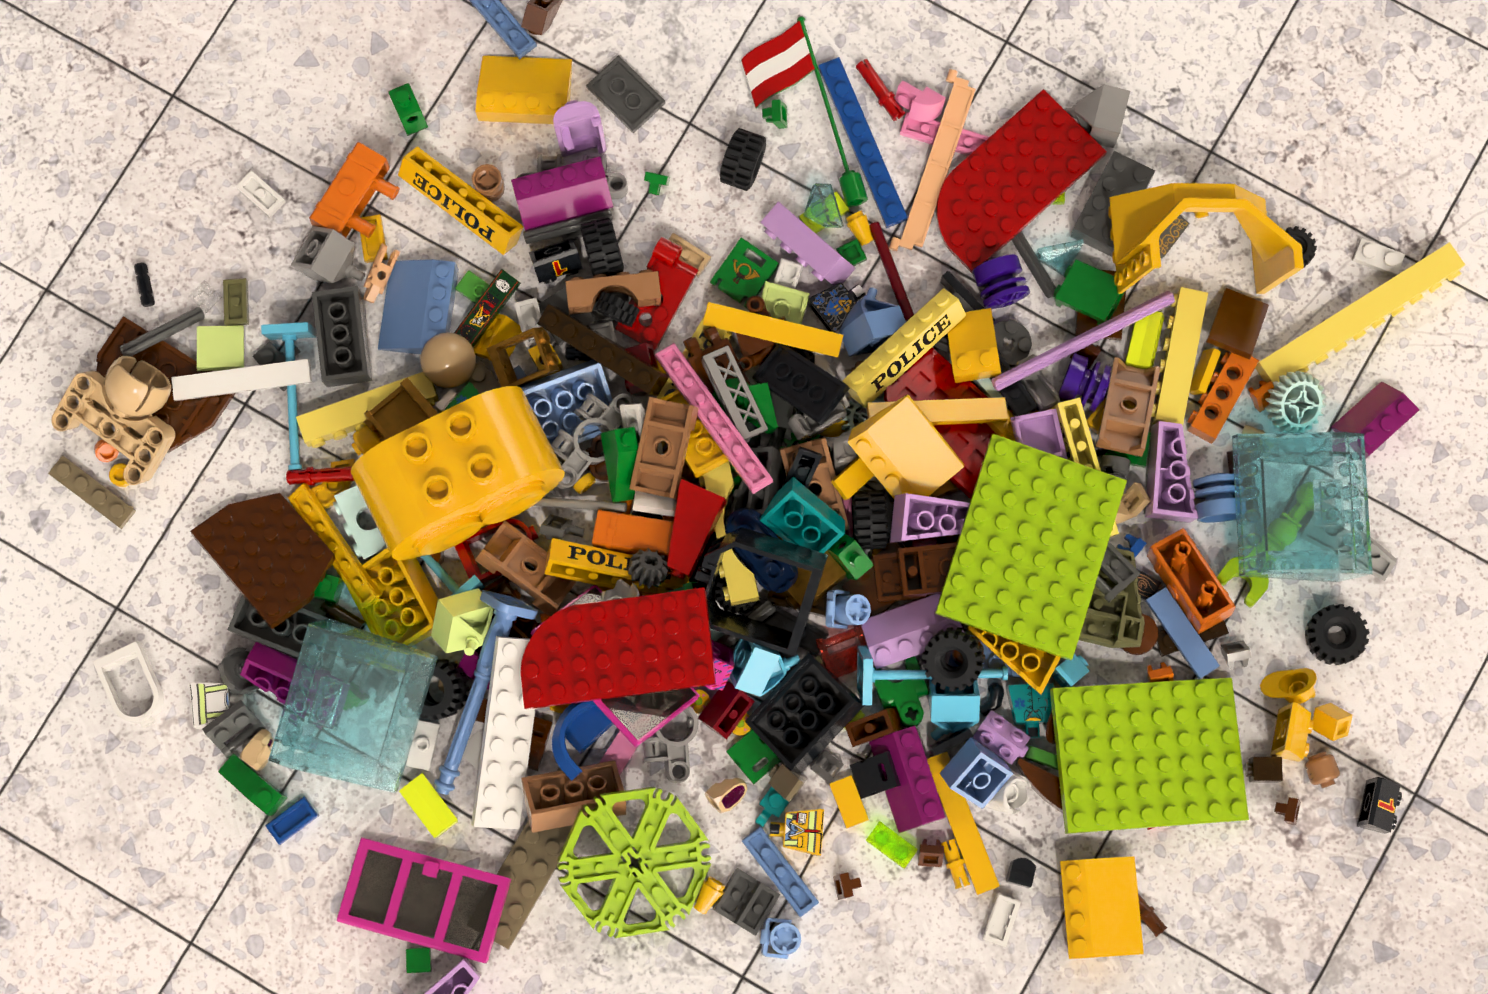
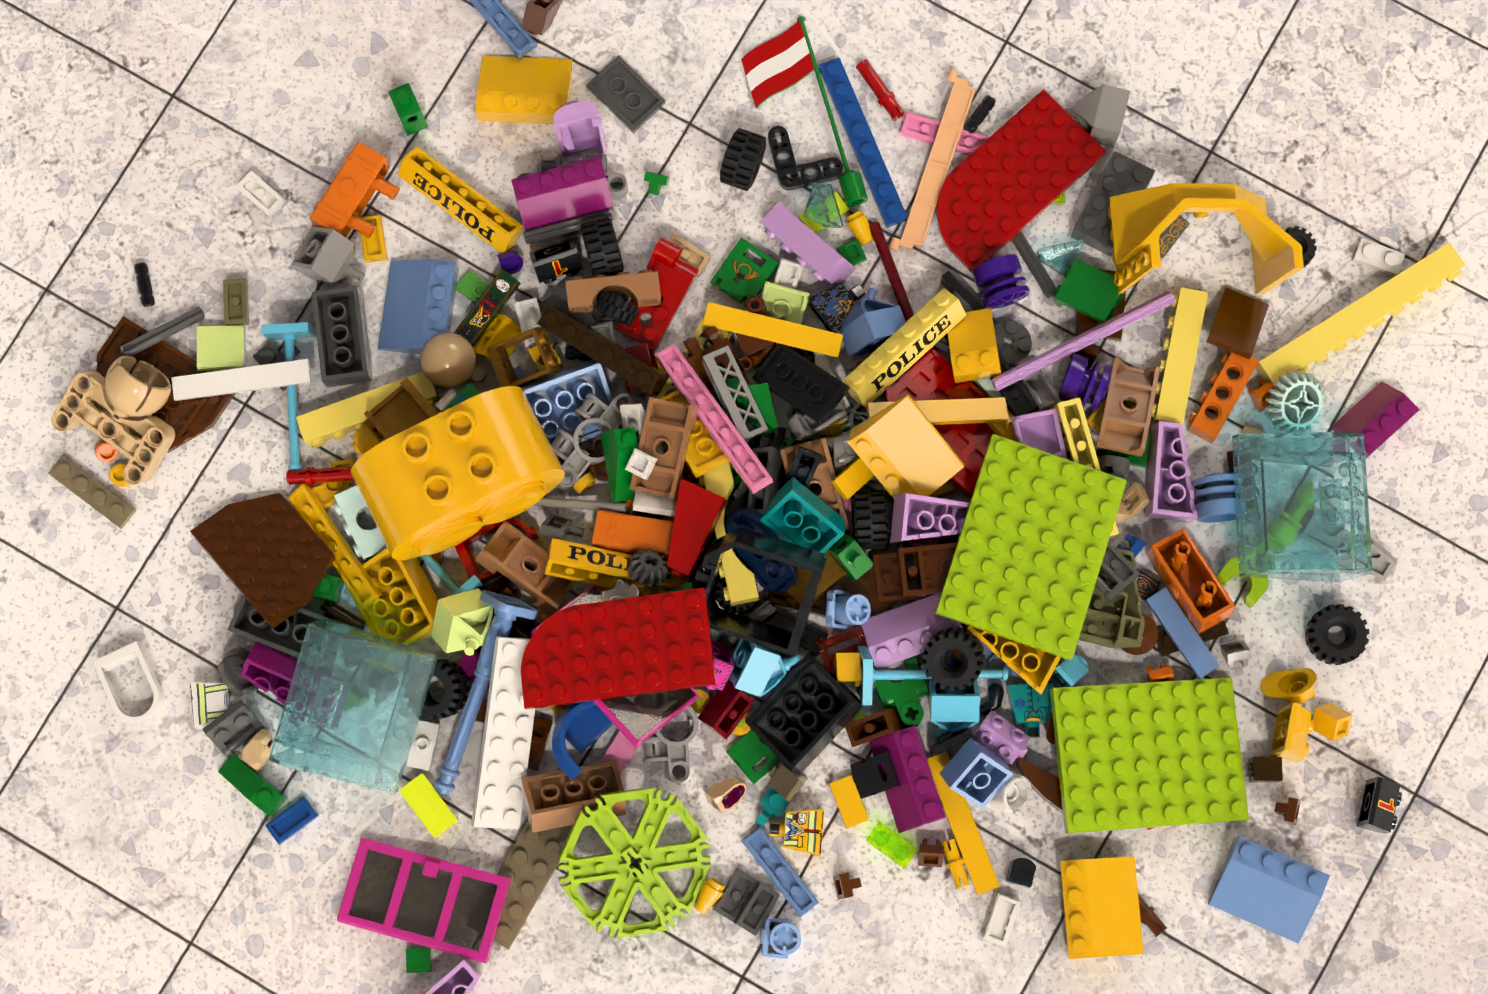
light nougat hinge [363,244,400,303] -> none
medium nougat wheel [472,164,505,202] -> none
green tile [762,99,787,129] -> none
flat silver tile [811,750,844,784] -> none
bright pink brick [895,81,946,121] -> none
bright green beam [1025,746,1058,770] -> none
neon yellow piece [1125,312,1164,370] -> none
yellow tile [1189,348,1221,395] -> none
medium nougat head [1305,752,1340,788] -> none
none -> dark purple tile [497,251,523,275]
none -> white tile [625,448,657,480]
none -> black beam [768,126,843,191]
none -> yellow panel [833,653,861,687]
none -> black axle [964,95,996,134]
none -> medium blue slope [1208,836,1330,943]

